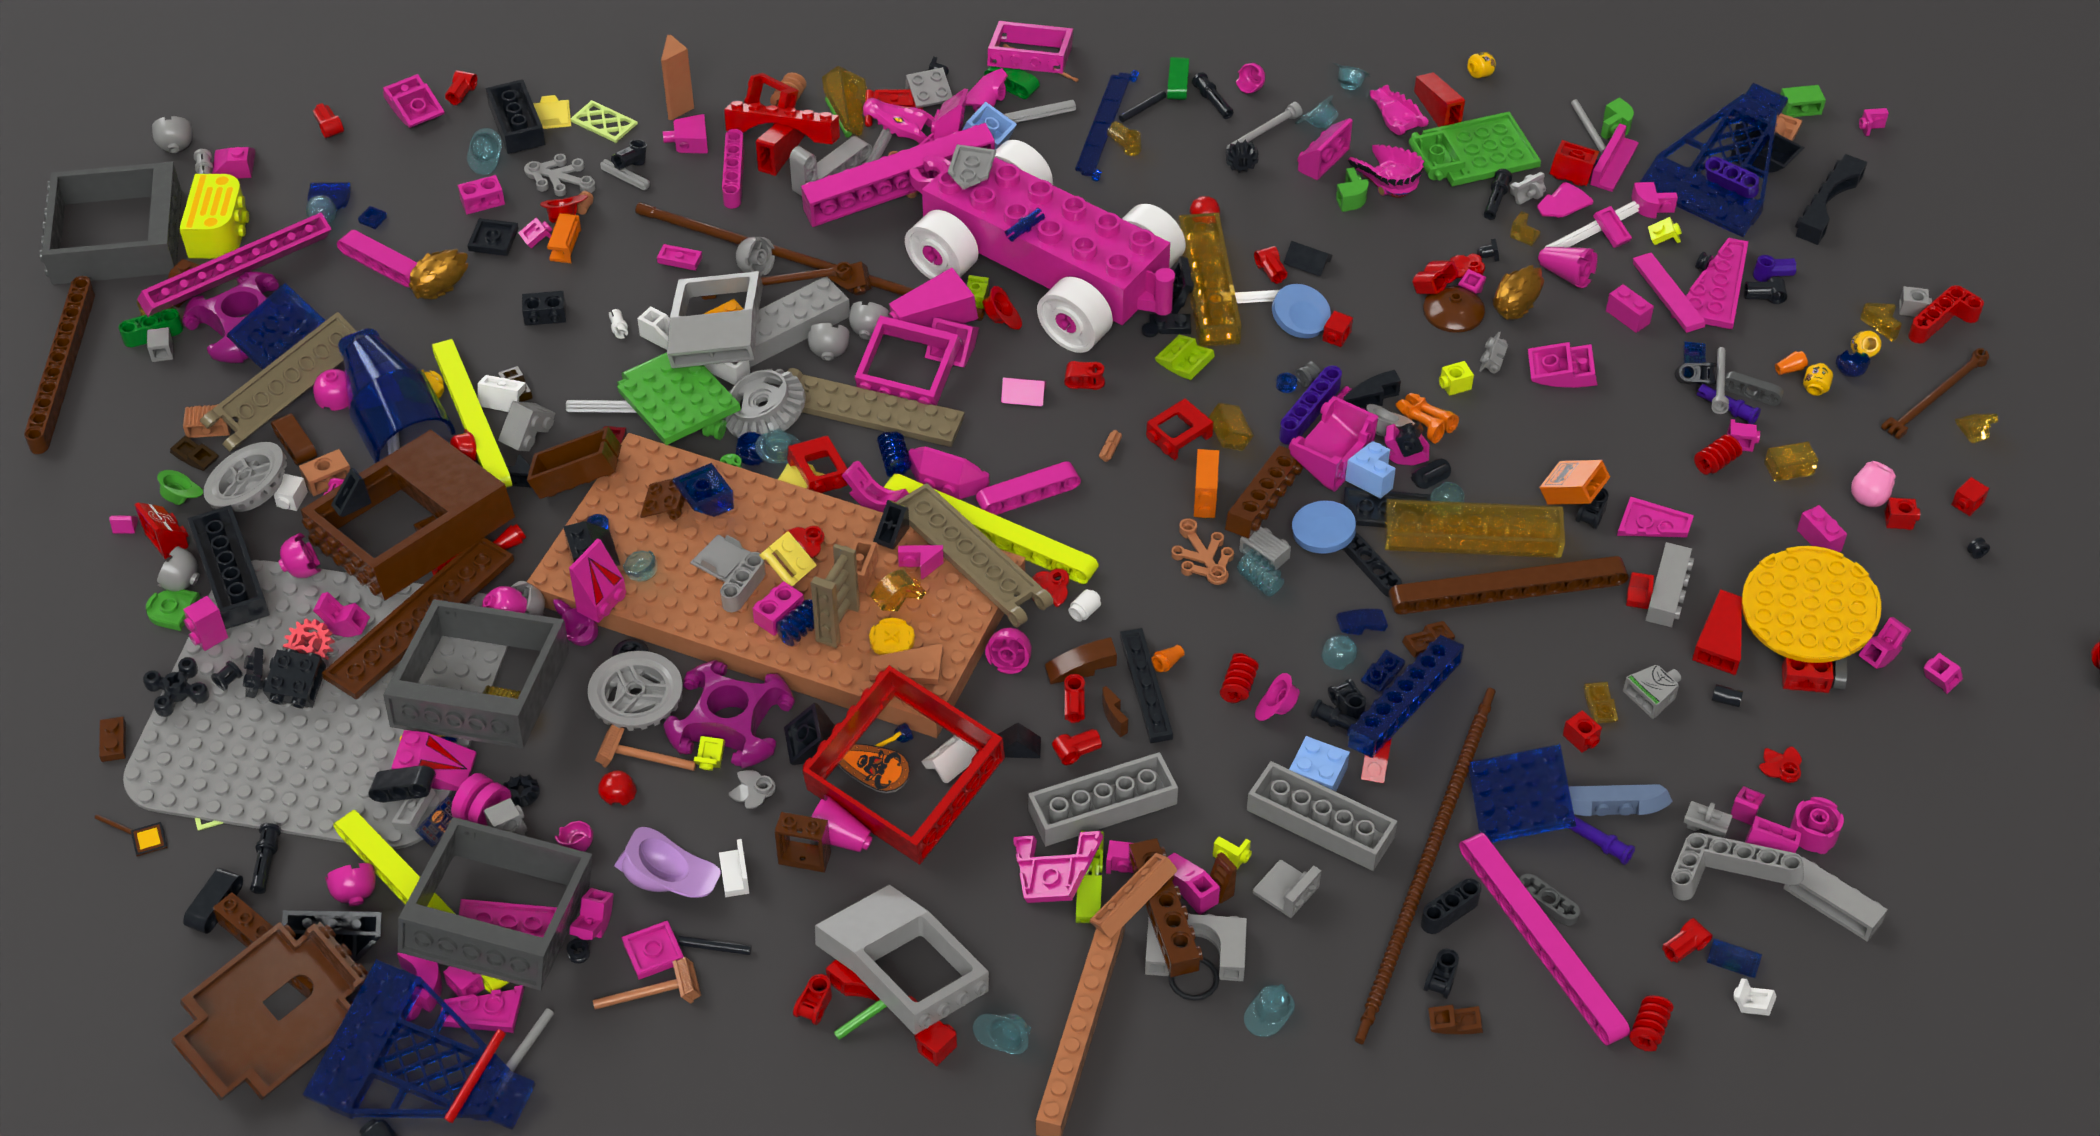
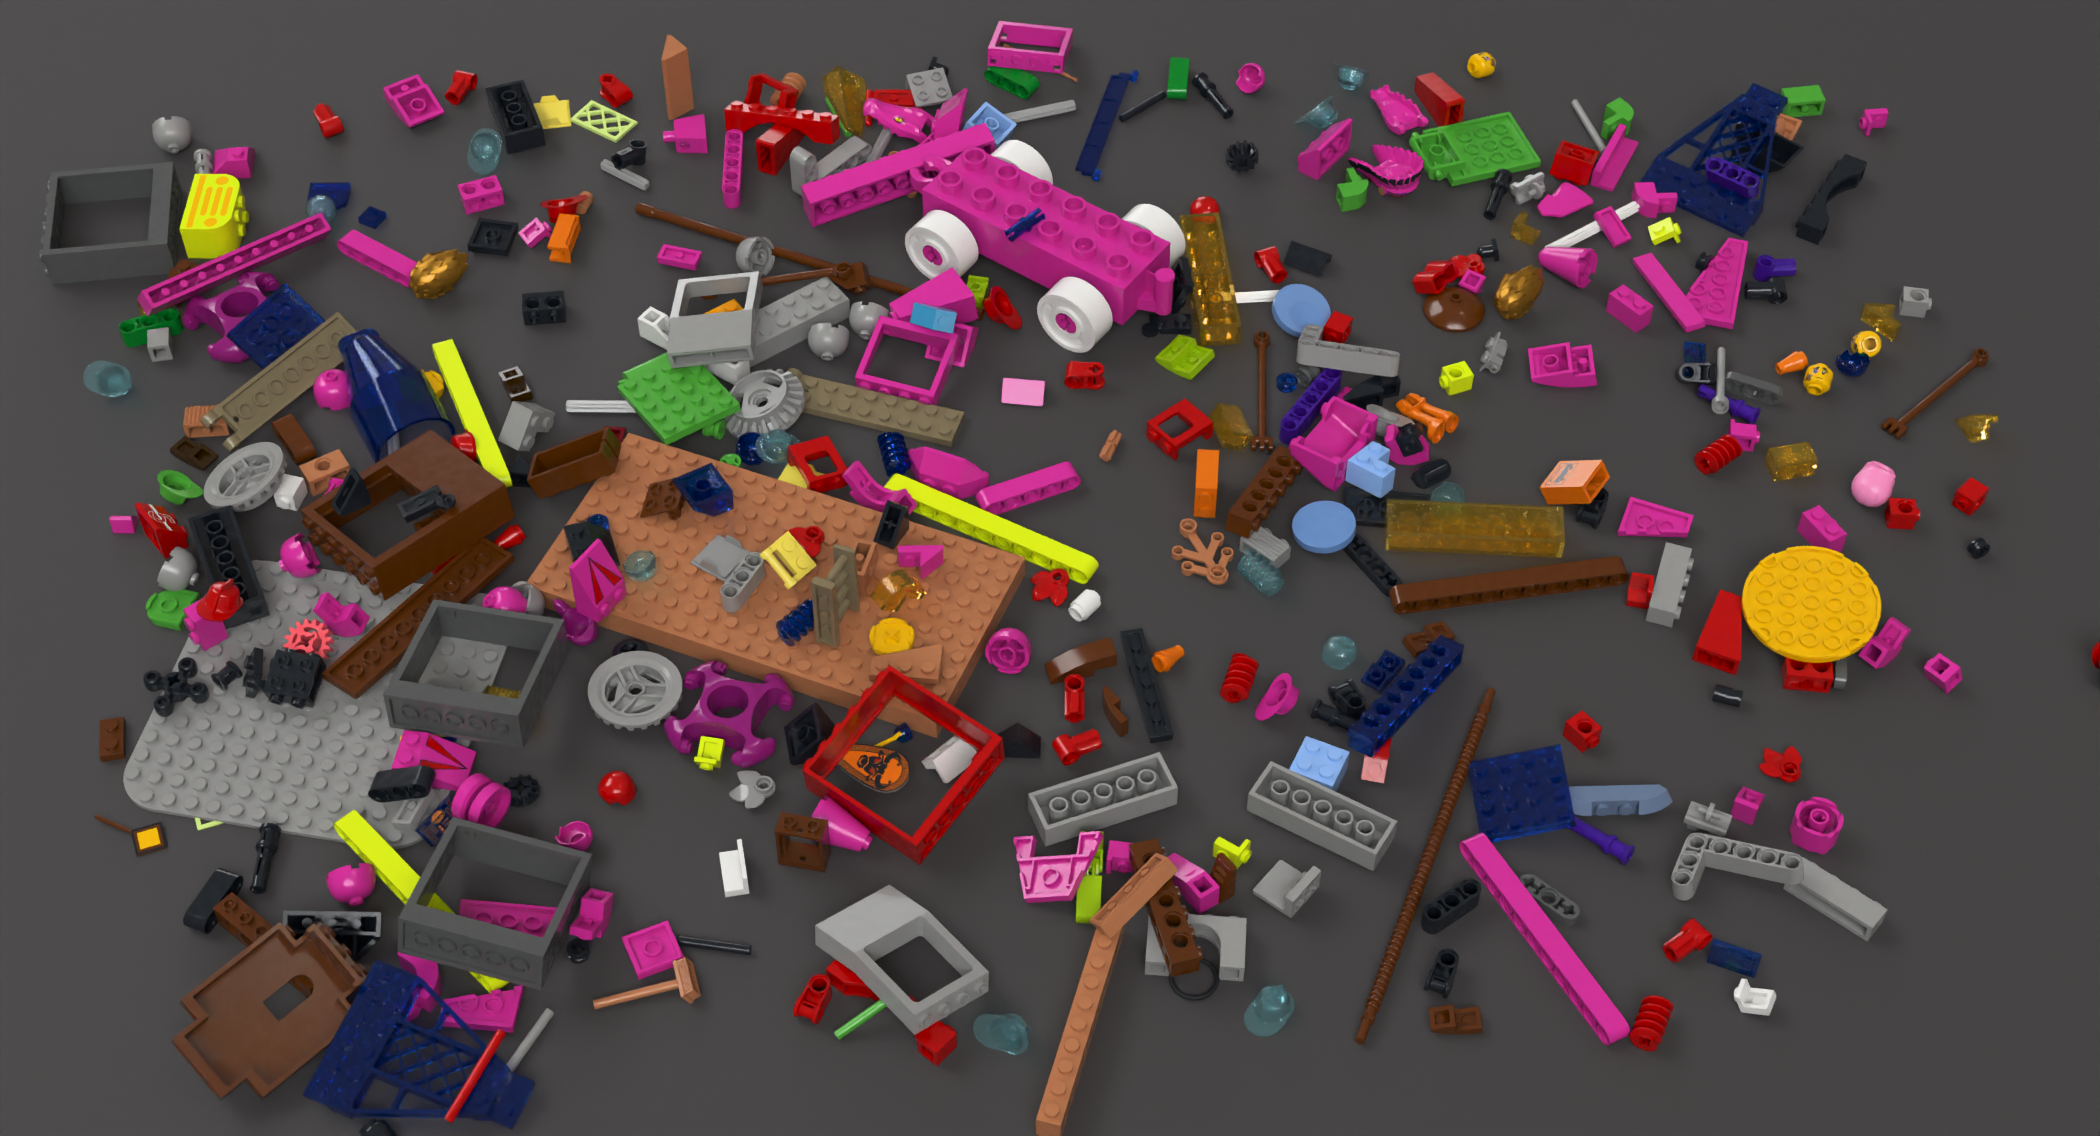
reddish brown beam [24,276,95,454] -> none
dark pink brick [443,966,485,997] -> none
white panel [478,375,526,412] -> none
light grey brick [484,798,528,836] -> none
light grey plant [524,154,596,196] -> none
nougat piece [595,725,697,771] -> none
white pin [609,309,628,339] -> none
lavender piece [614,827,721,898] -> none
dark pink brick [753,581,805,636] -> none
dark tan hinge [896,483,1054,627] -> none
light grey tile [948,144,996,190] -> none
dark pink panel [966,68,1008,112] -> none
clear yellow piece [1107,121,1141,156] -> none
light grey piece [1227,102,1302,149] -> none
clear blue slope [1336,609,1388,635] -> none
clear yellow slope [1583,682,1618,724] -> none
light grey torso [1623,665,1681,719] -> none
dark pink brick [1745,816,1802,853] -> none
red beam [1908,285,1984,344] -> none
none -> clear light blue piece [83,360,133,397]
none -> red piece [196,578,243,622]
none -> black hinge [397,485,456,523]
none -> red piece [599,73,633,108]
none -> dark azure slope [910,302,957,334]
none -> reddish brown hinge [1251,331,1273,452]
none -> light grey beam [1296,324,1400,377]

